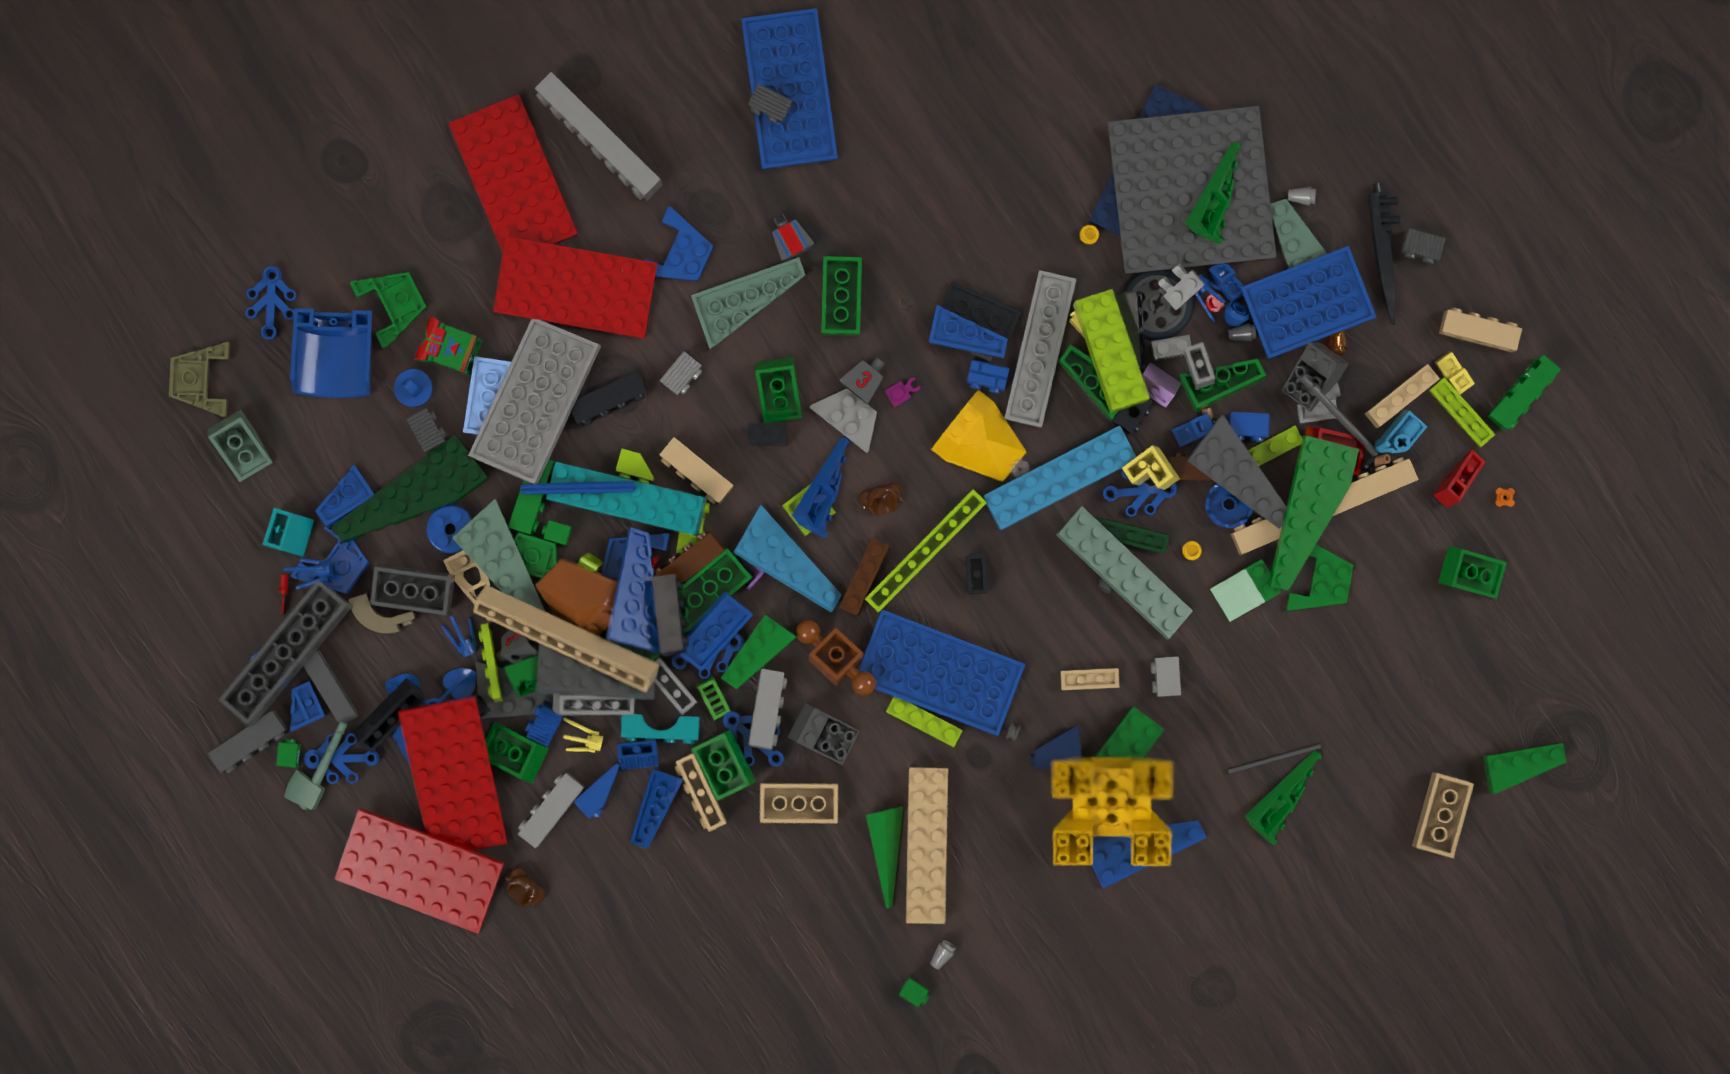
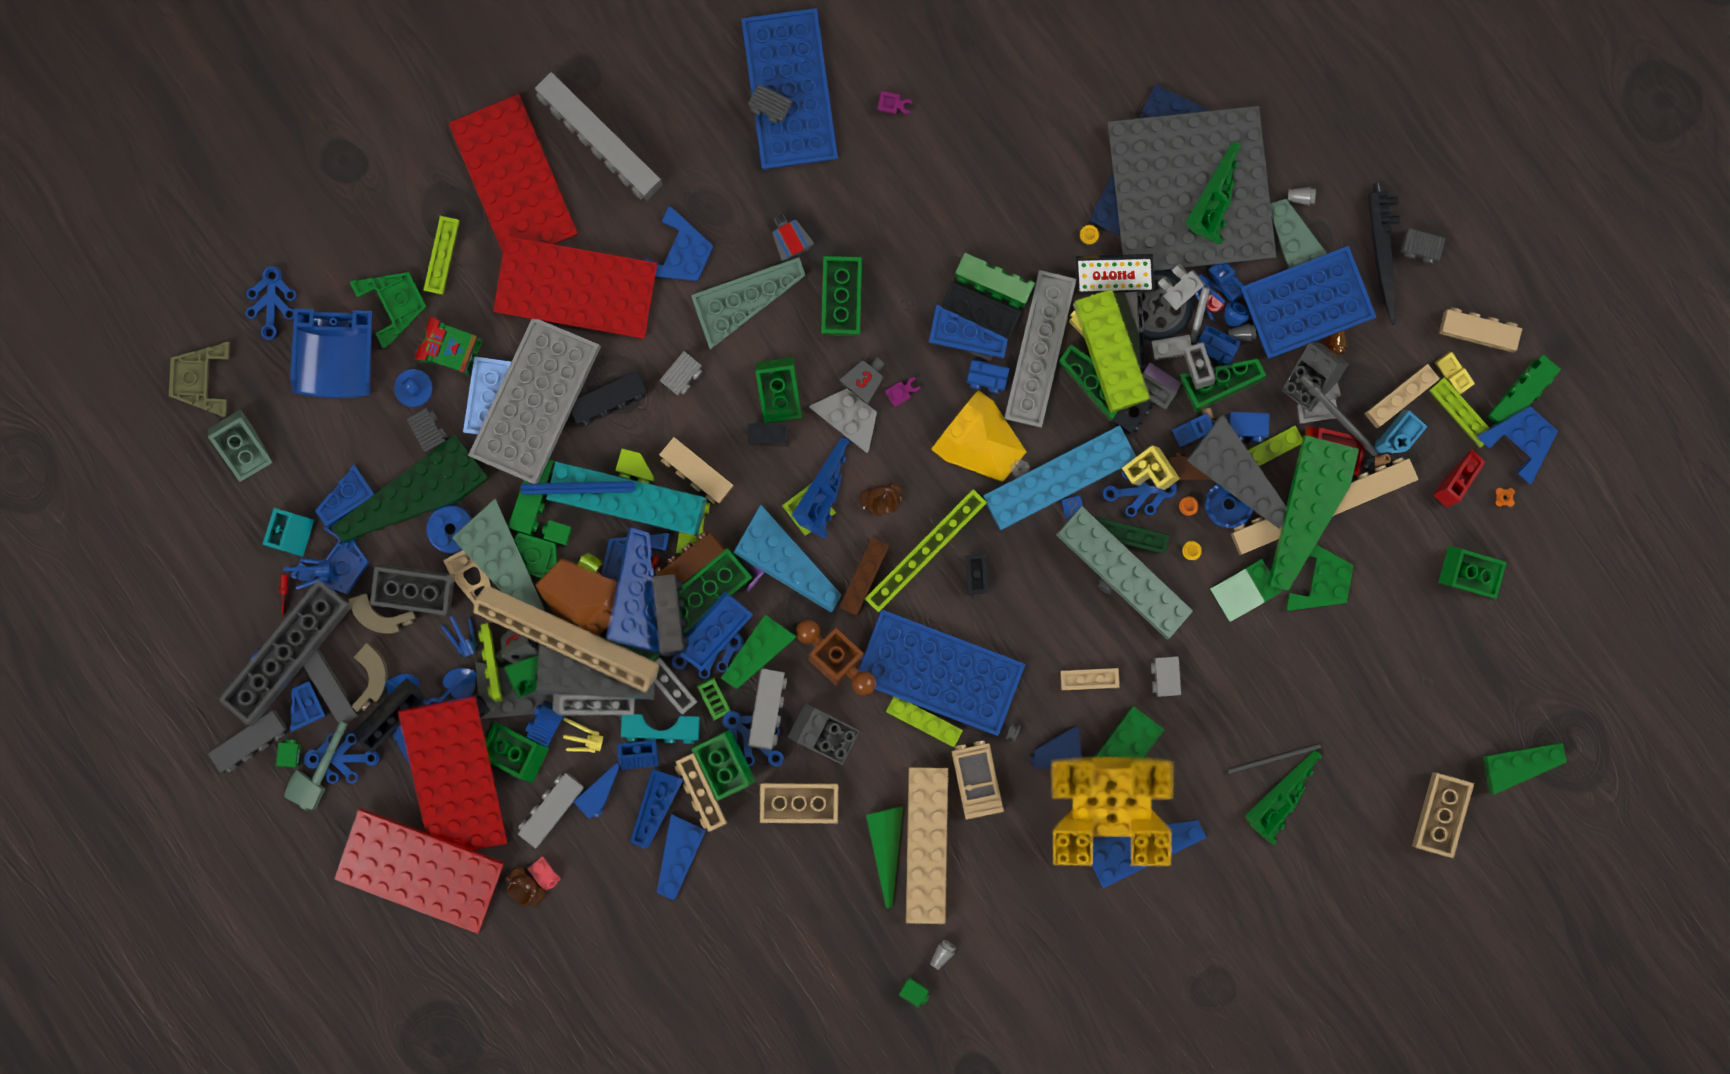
none -> dark tan arch [352,643,388,712]
none -> lime plate [424,216,460,295]
none -> coral bracket [528,856,561,891]
none -> blue wing [657,814,706,901]
none -> magenta plate [877,91,912,115]
none -> door [951,740,1004,819]
none -> green wedge [954,253,1035,309]
none -> blue tile [1061,496,1083,519]
none -> tile [1076,254,1154,293]
none -> dark grey plate [1142,373,1176,410]
none -> orange plate [1179,496,1198,516]
none -> light grey bar [1190,286,1210,343]
none -> blue brick [1196,325,1241,365]
none -> blue wing [1476,405,1558,485]

